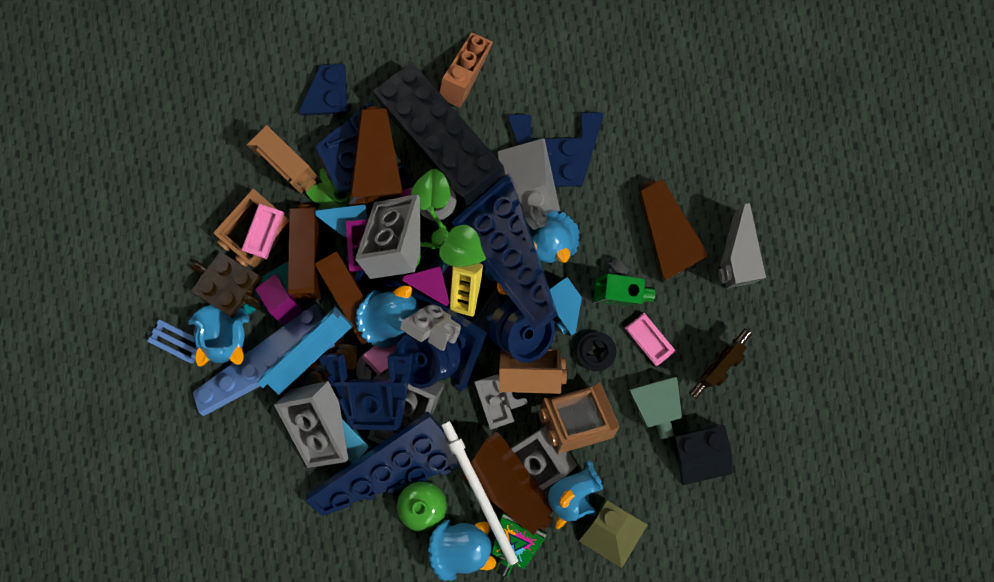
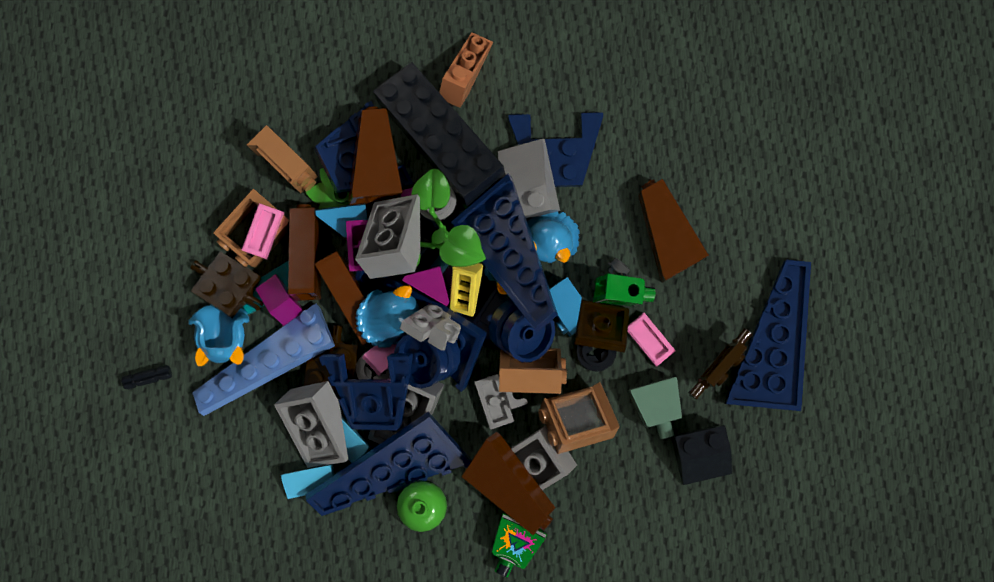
medium blue tile [147,319,197,364] -> none
dark azure fence [257,307,353,395] -> none
dark blue wing [300,64,347,116] -> none
dark azure hair [428,519,497,581] -> none
white bar [441,421,518,566] -> none
dark grey plate [524,205,547,230] -> none
dark azure hair [548,460,603,530] -> none
olive slope [578,497,648,568] -> none
light grey slope [718,203,766,289] -> none
none -> black axle [121,365,172,389]
none -> medium azure slope [281,464,335,499]
none -> dark brown plate [575,300,629,353]
none -> dark blue wing [724,260,811,411]

